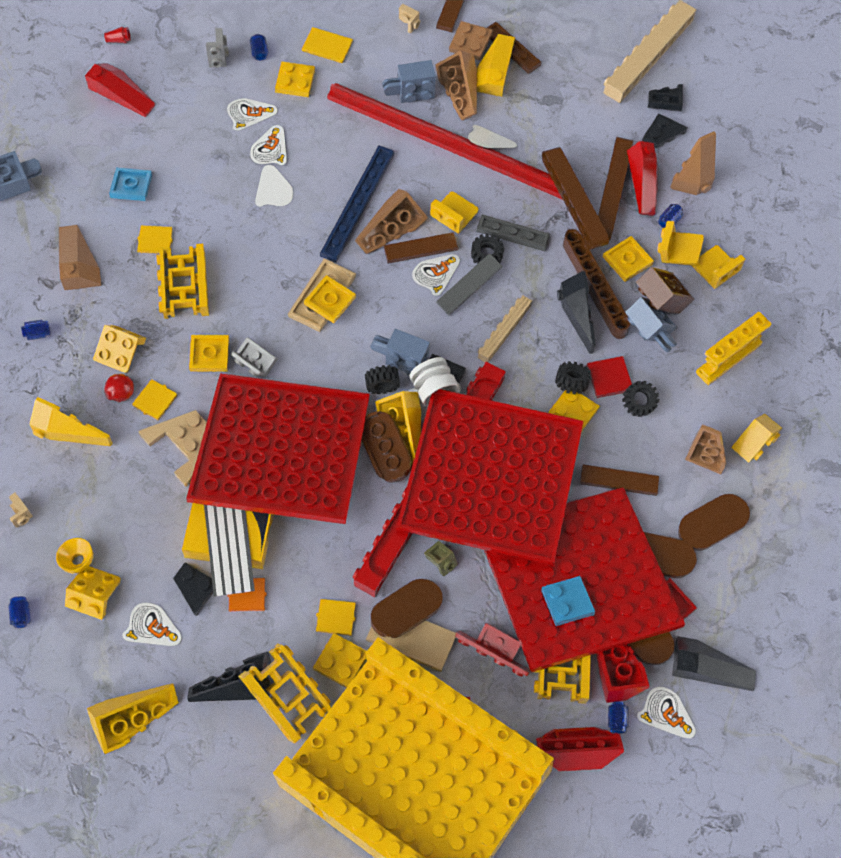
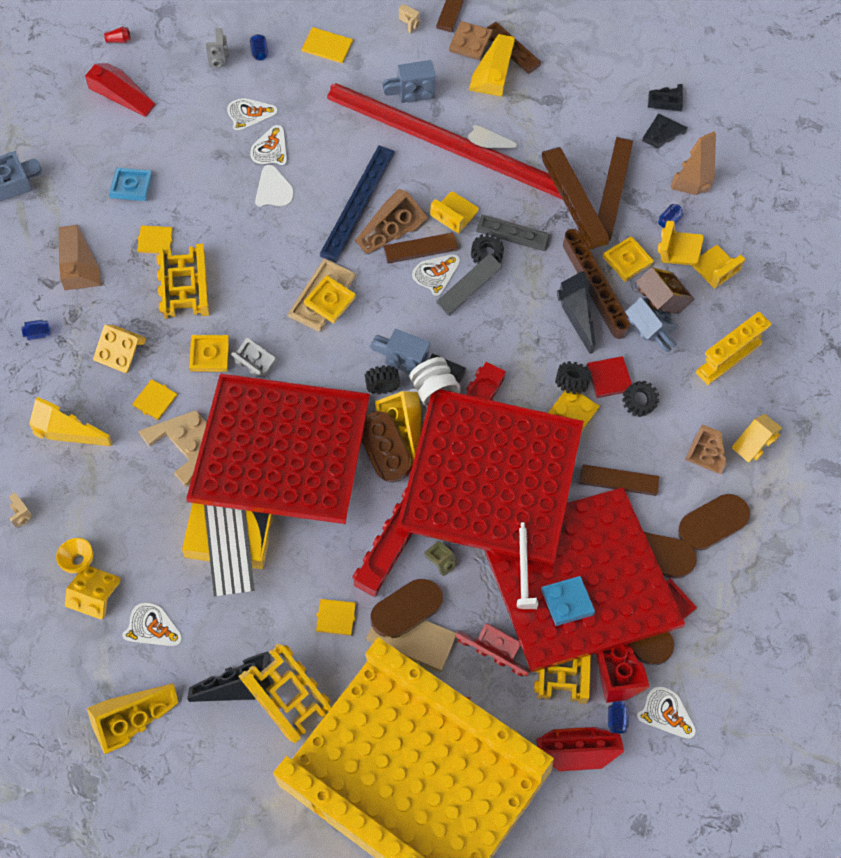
clear blue brick [8,596,31,628] -> none
red hair [104,374,134,403] -> none
black wing [173,562,213,616] -> none
orange piece [227,578,267,612] -> none
yellow plate [275,61,315,97] -> none
yellow plate [313,633,367,688] -> none
medium nougat wedge [435,50,477,121] -> none
tan piece [477,295,532,362] -> none
tan brick [603,0,697,103] -> none
red wedge [627,141,659,216] -> none
black wedge [672,636,756,691] -> none
none -> white piece [517,523,538,609]

